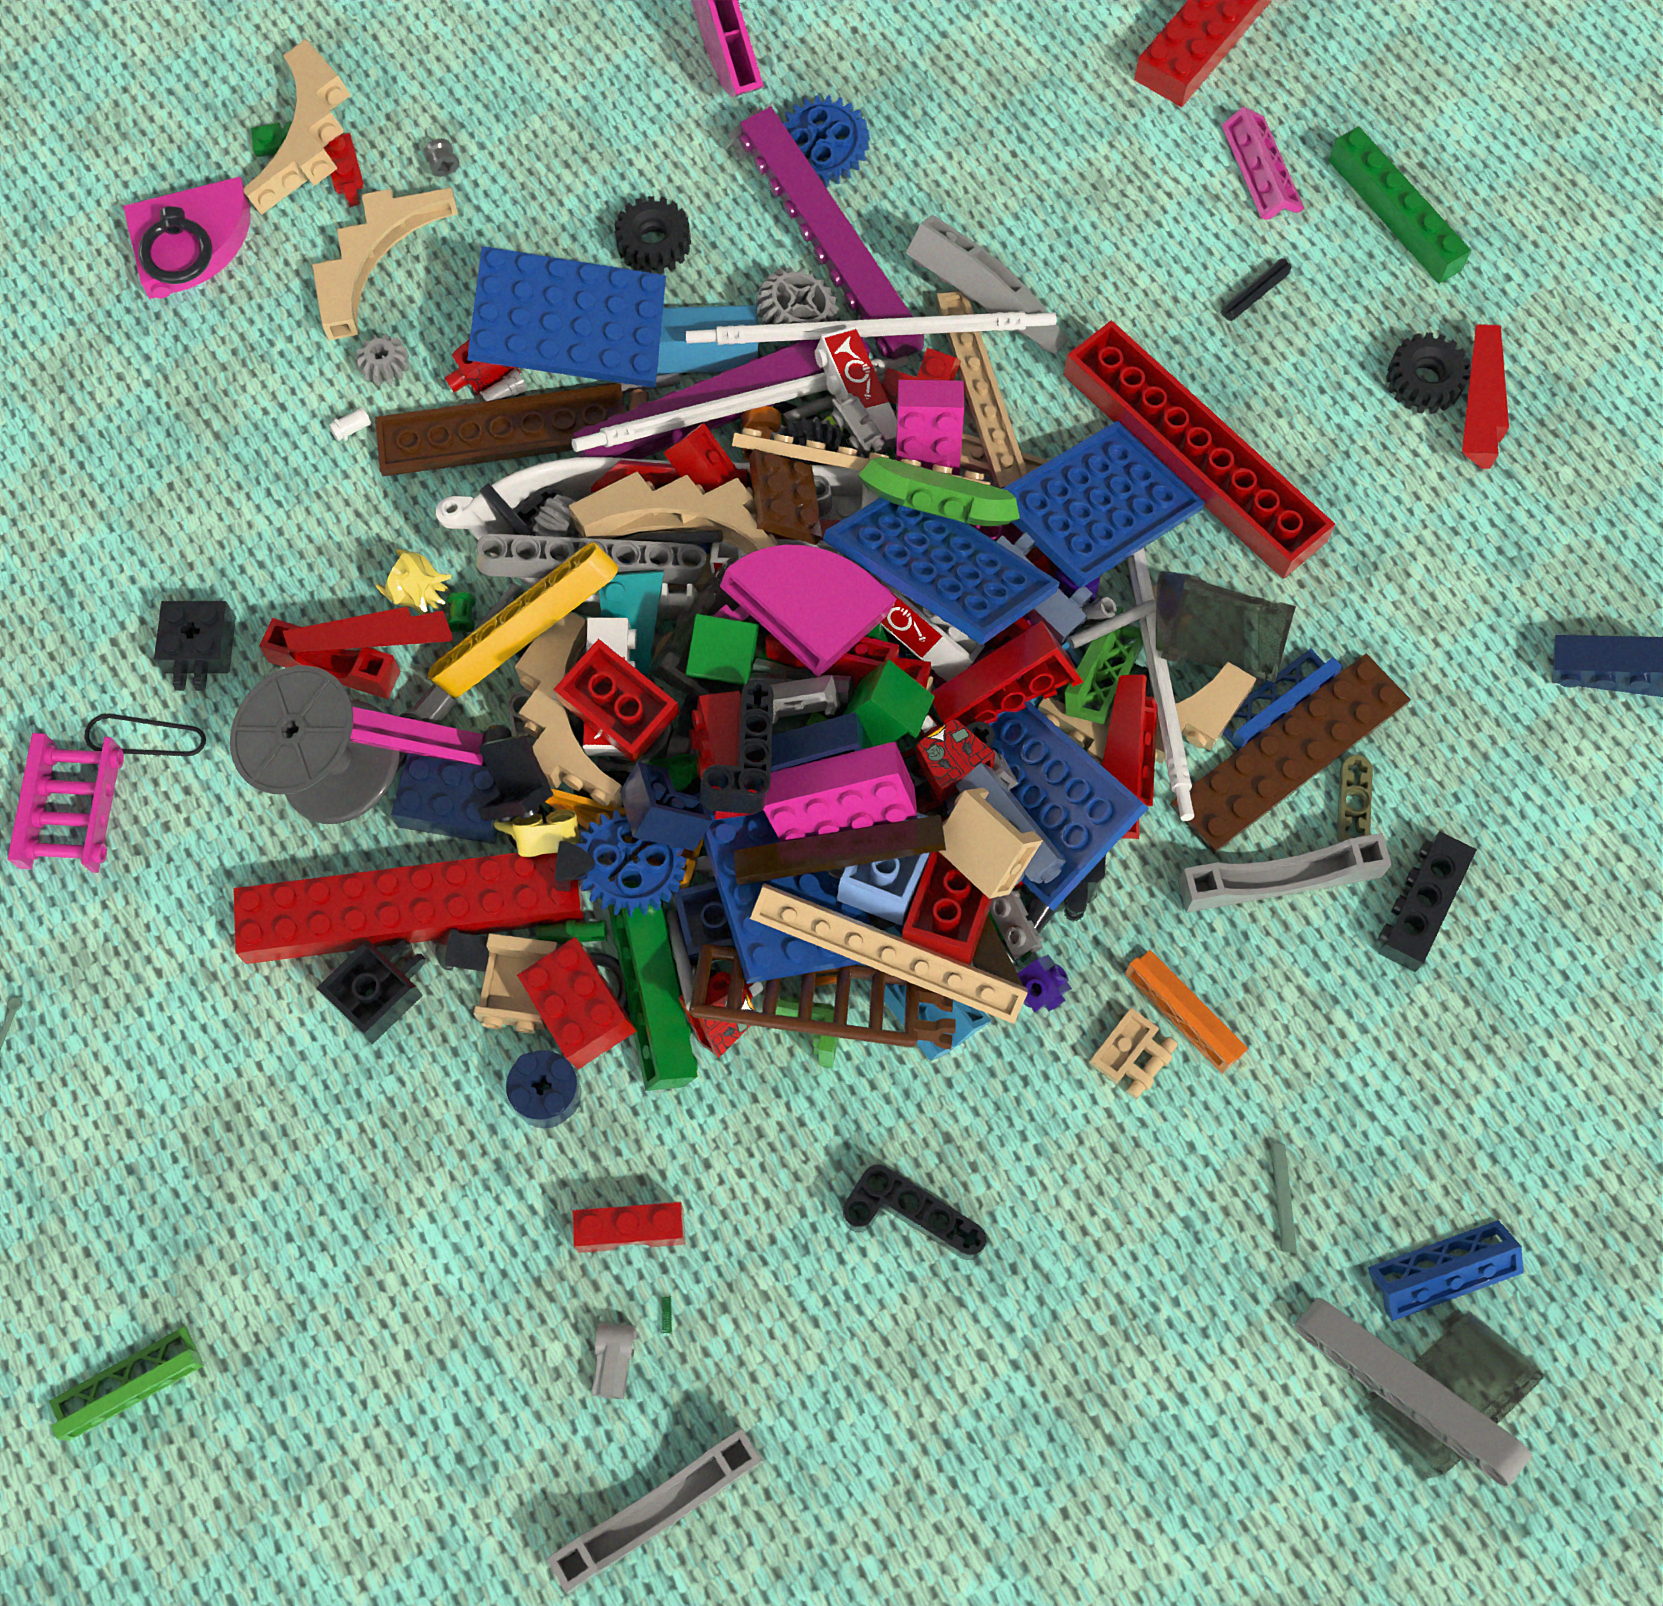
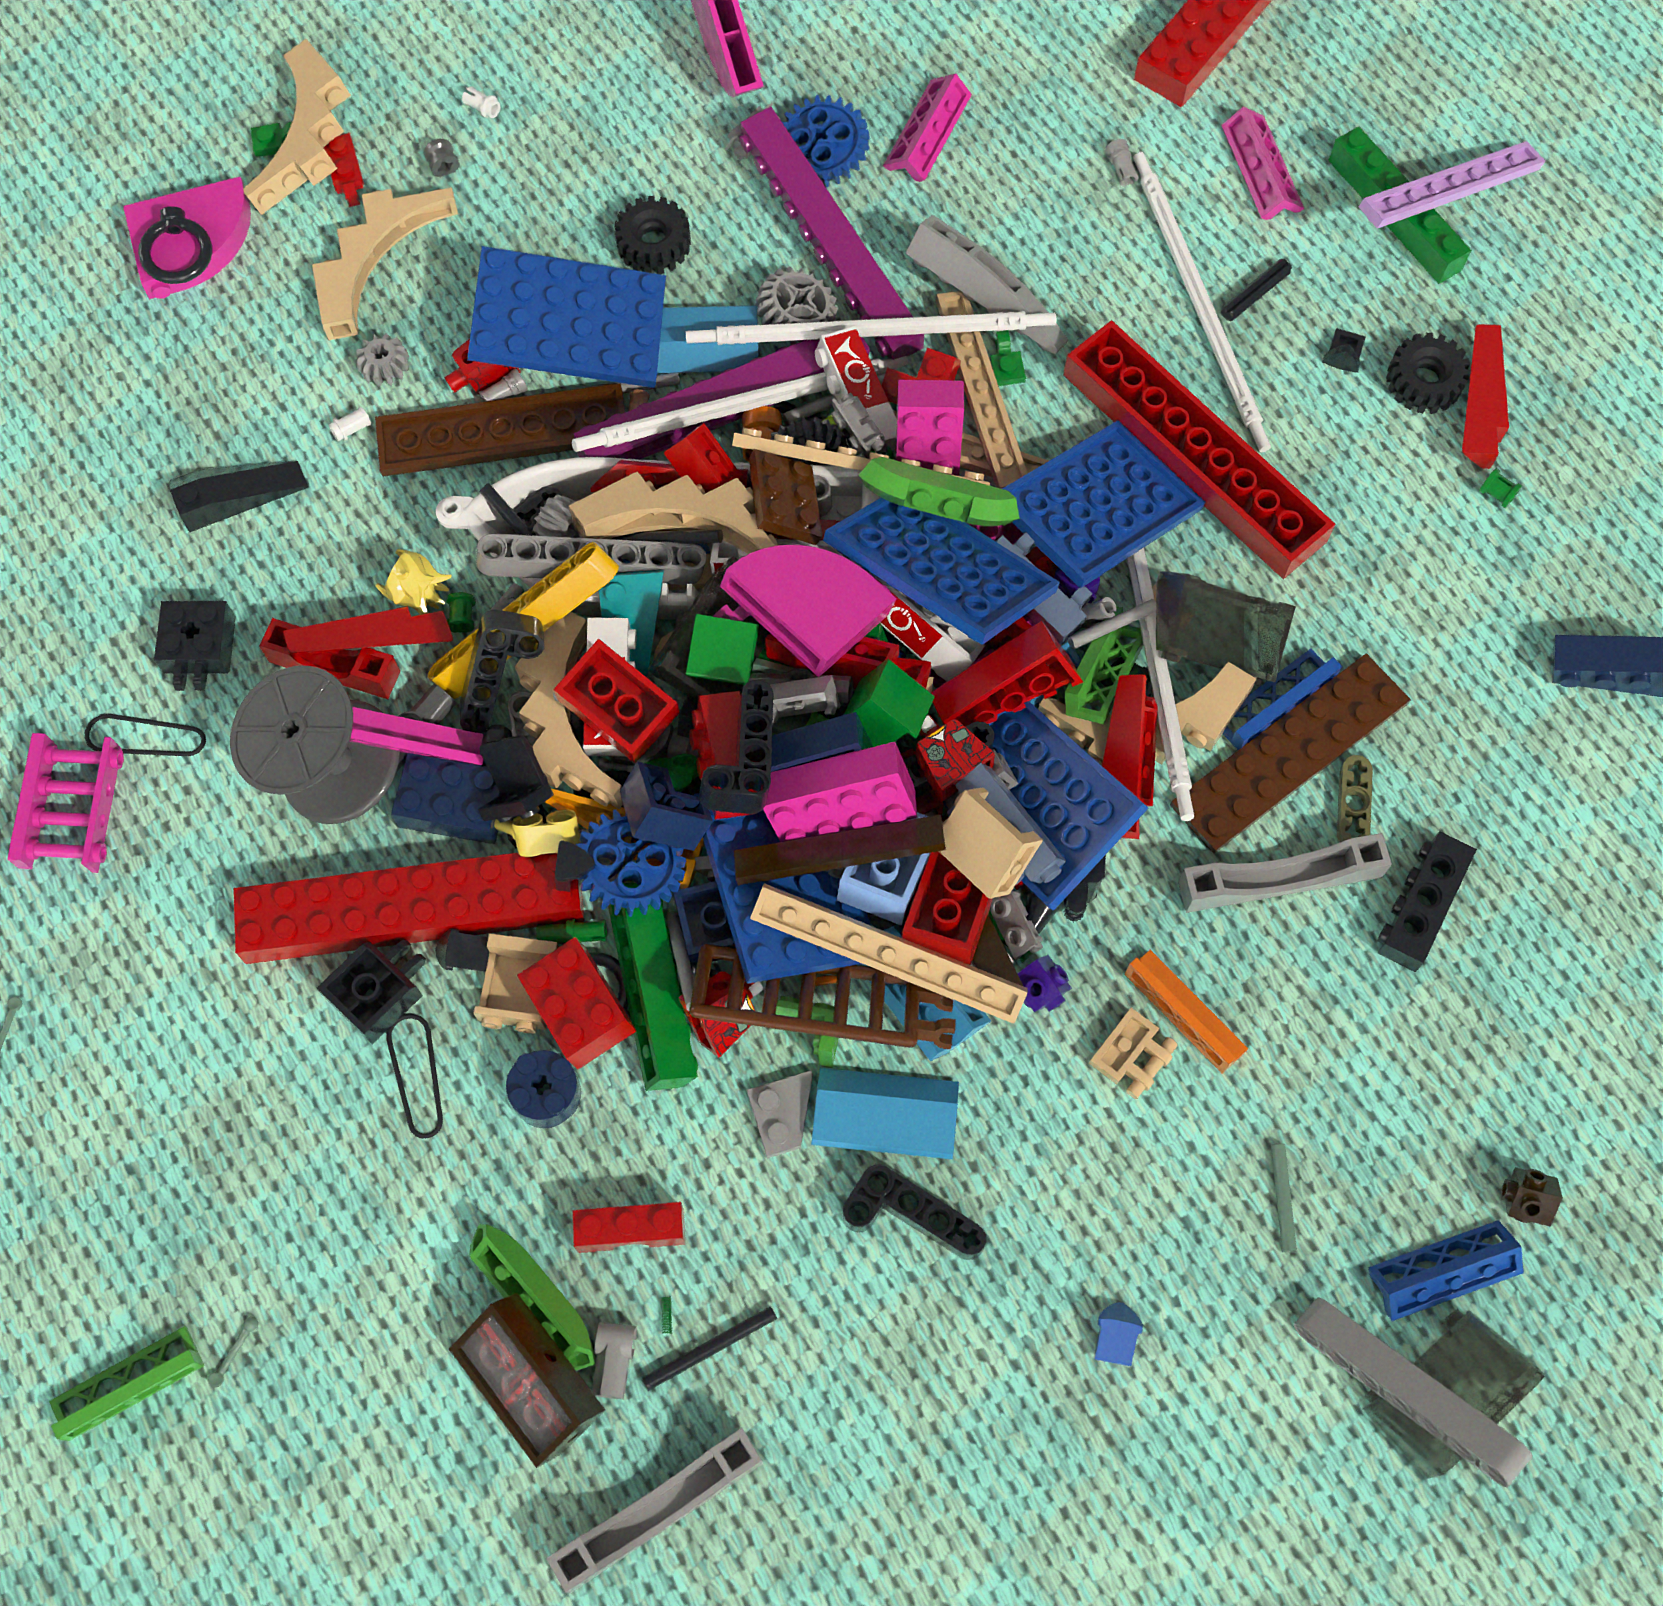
none -> black wedge [169,461,309,532]
none -> sand green hinge [208,1317,258,1387]
none -> black piece [387,1014,443,1139]
none -> brick [449,1293,606,1468]
none -> black beam [460,610,544,733]
none -> white pin [462,86,500,118]
none -> bright green brick [470,1224,595,1370]
none -> black bar [642,1306,777,1391]
none -> light grey wing [747,1071,813,1159]
none -> dark azure slope [811,1068,959,1159]
none -> dark pink fence [883,73,972,182]
none -> green plate [990,330,1026,386]
none -> tile [1095,1302,1143,1367]
none -> light grey pin [1105,139,1139,186]
none -> white axle [1133,152,1271,453]
none -> black tile [1322,328,1366,373]
none -> lavender plate [1359,141,1545,229]
none -> green bush [1479,468,1522,508]
none -> dark brown brick [1501,1167,1563,1227]

